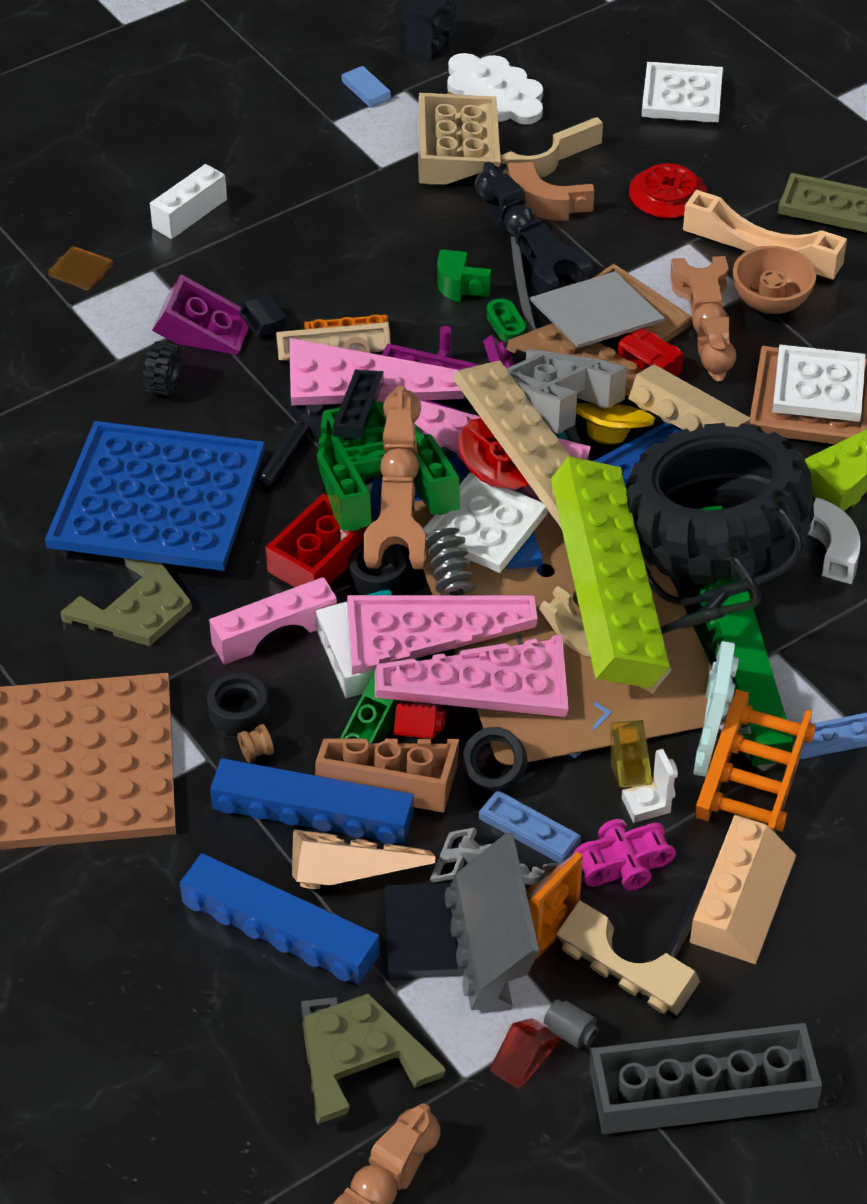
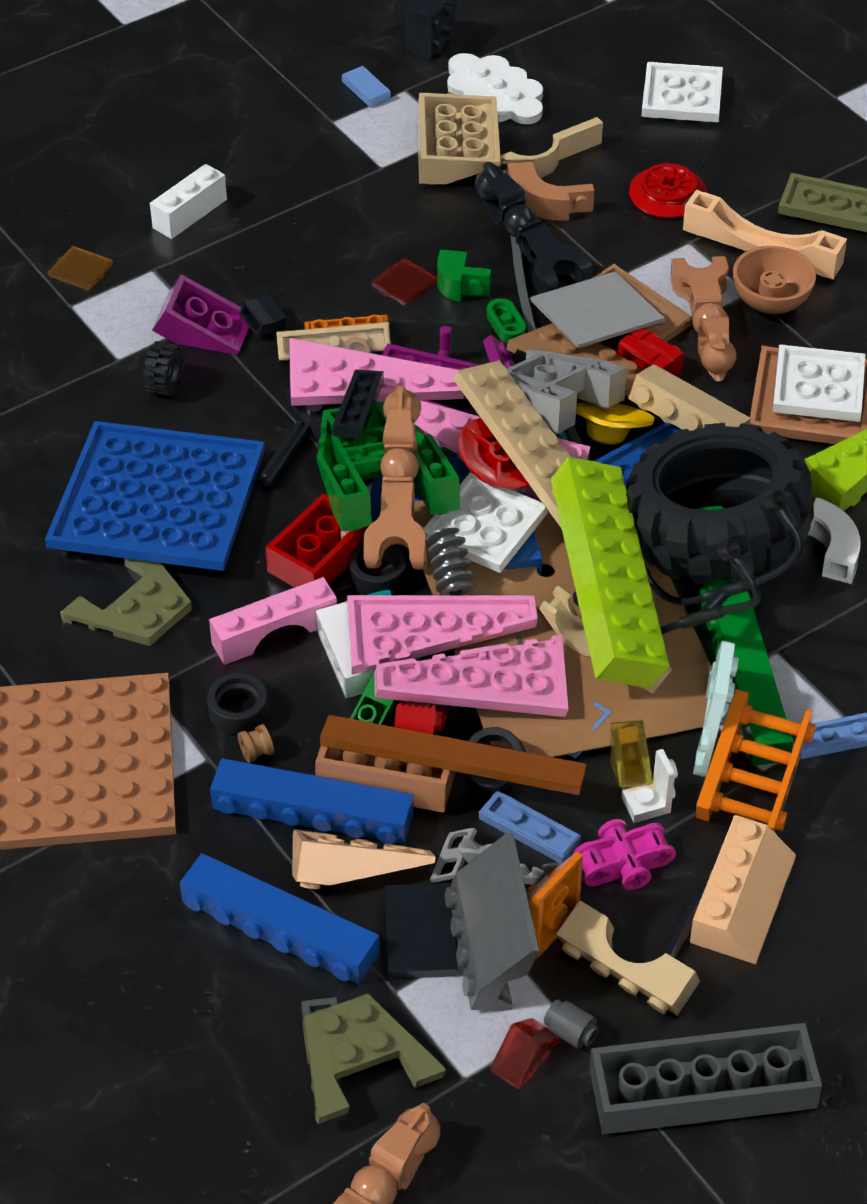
none -> dark orange tile [320,715,587,795]
none -> clear red piece [371,258,437,306]

